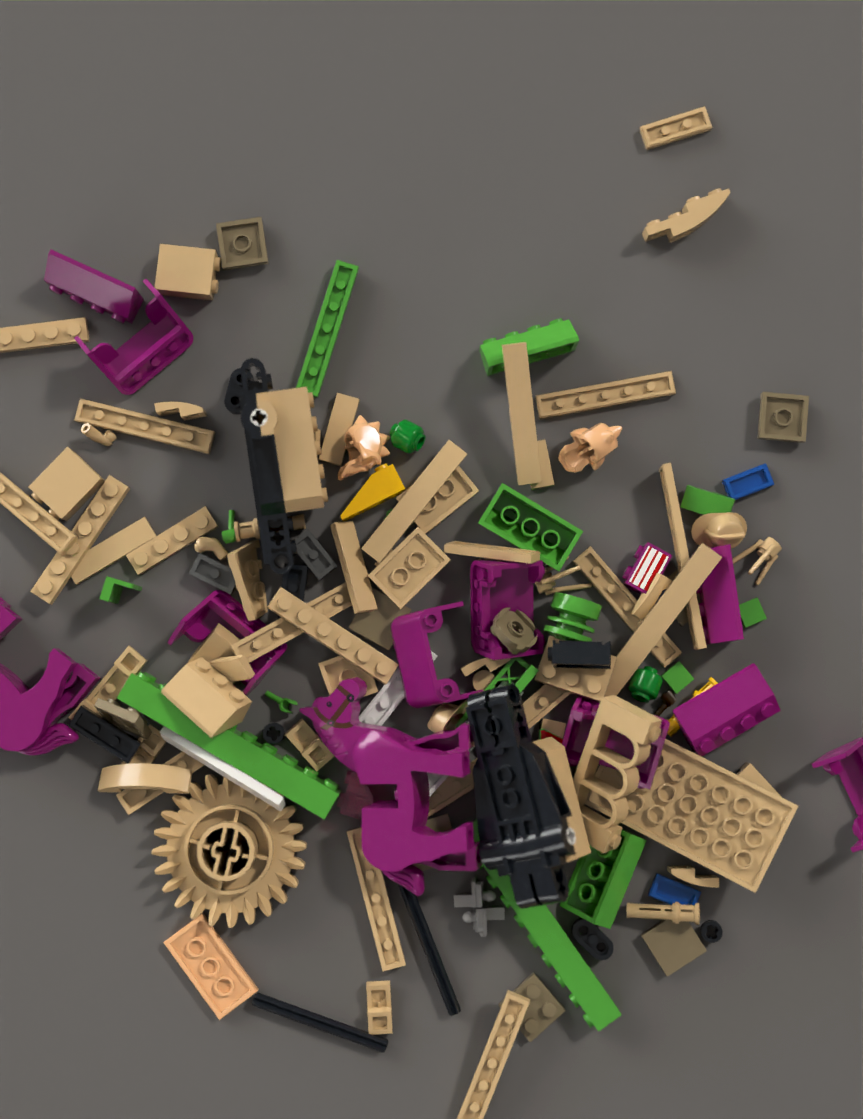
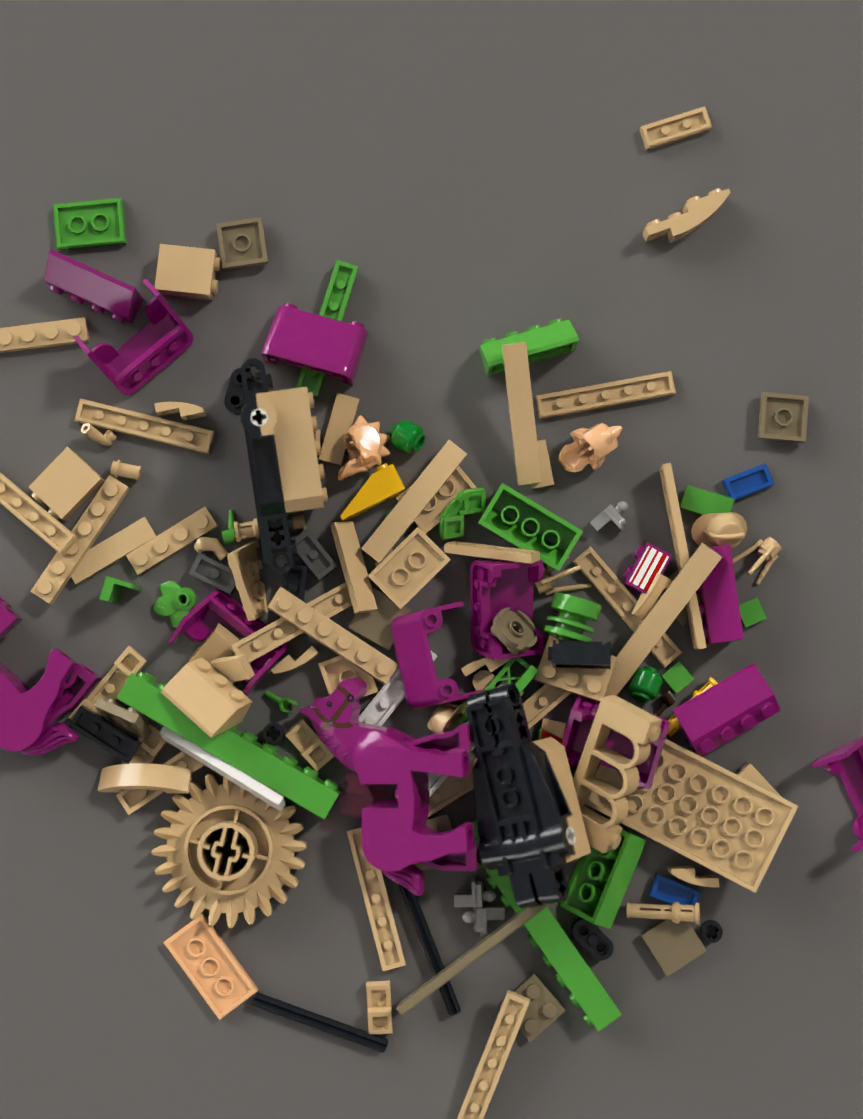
none -> bright green tile [53,198,127,251]
none -> tan pin [111,460,142,480]
none -> bright green plate [153,581,197,628]
none -> magenta windscreen [261,303,368,386]
none -> tan slope [271,646,320,674]
none -> dark tan tile [396,904,550,1015]
none -> bright green tile [439,487,486,540]
none -> light grey piece [590,501,628,532]

